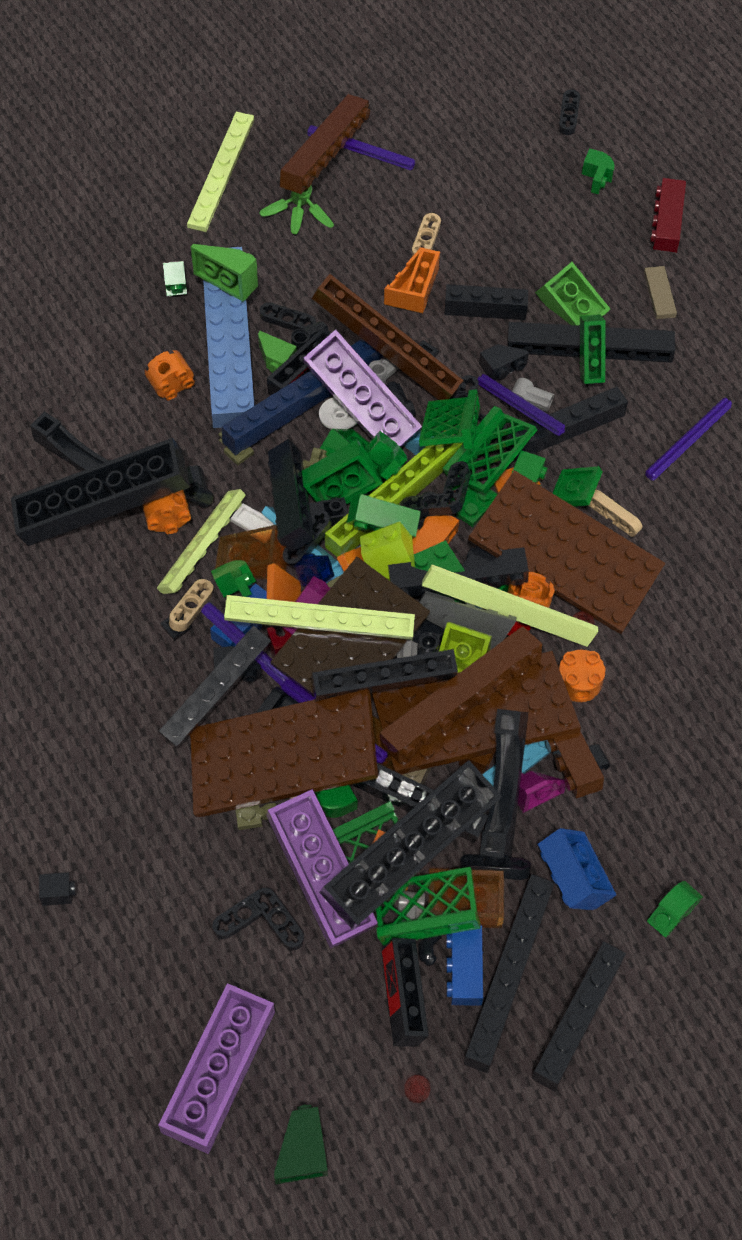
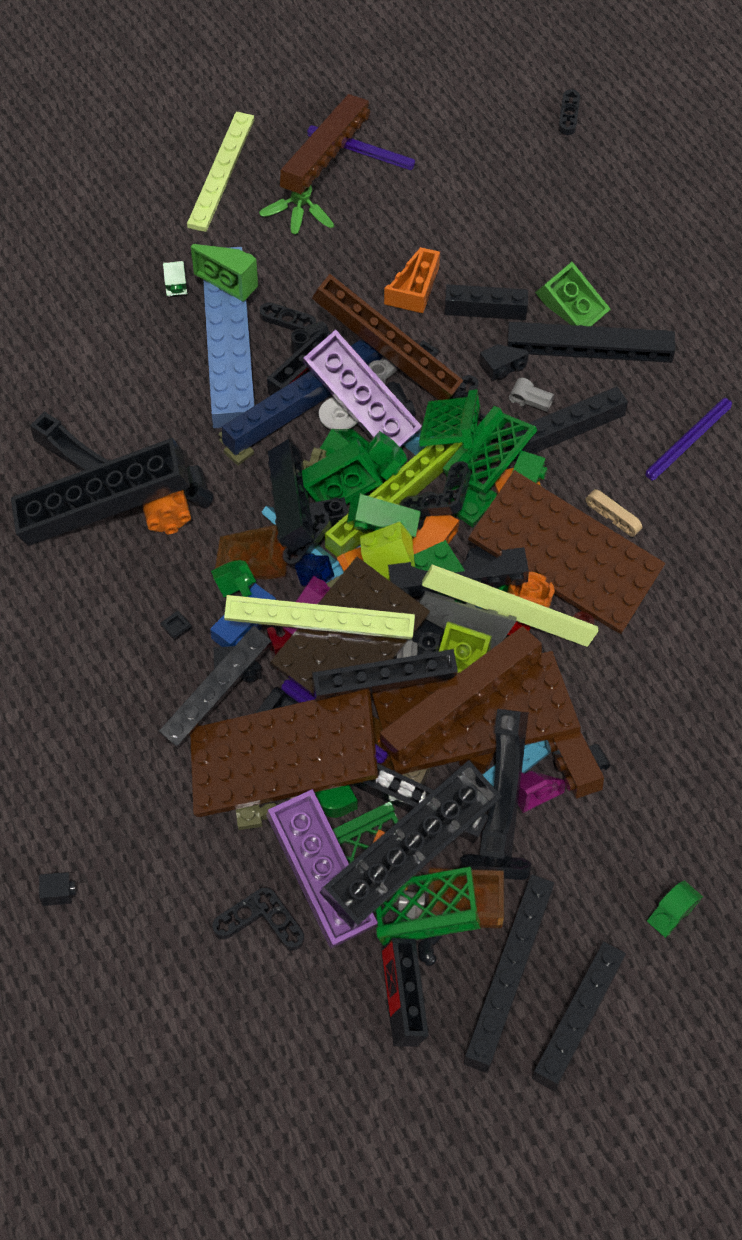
orange brick [144,350,195,401] -> none
yellowish green plate [157,489,246,594] -> none
medium lavender brick [158,983,275,1154] -> none
tan beam [169,579,213,632] -> none
dark purple axle [201,602,307,692] -> none
white tile [230,503,277,542] -> none
bright green slope [258,331,297,373] -> none
orange tile [267,563,301,602] -> none
dark green slope [274,1105,328,1185] -> none
clear red tile [404,1075,430,1103] -> none
tan beam [412,213,441,256] -> none
blue brick [446,925,483,1006] -> none
dark purple axle [478,374,565,436] -> none
blue brick [538,828,617,910] -> none
green plate [553,466,603,506] -> none
orange brick [559,649,605,702] -> none
green brick [580,314,605,384] -> none
green brick [582,148,615,194] -> none
dark tan tile [644,266,677,319] -> none
dark red brick [650,178,686,253] -> none

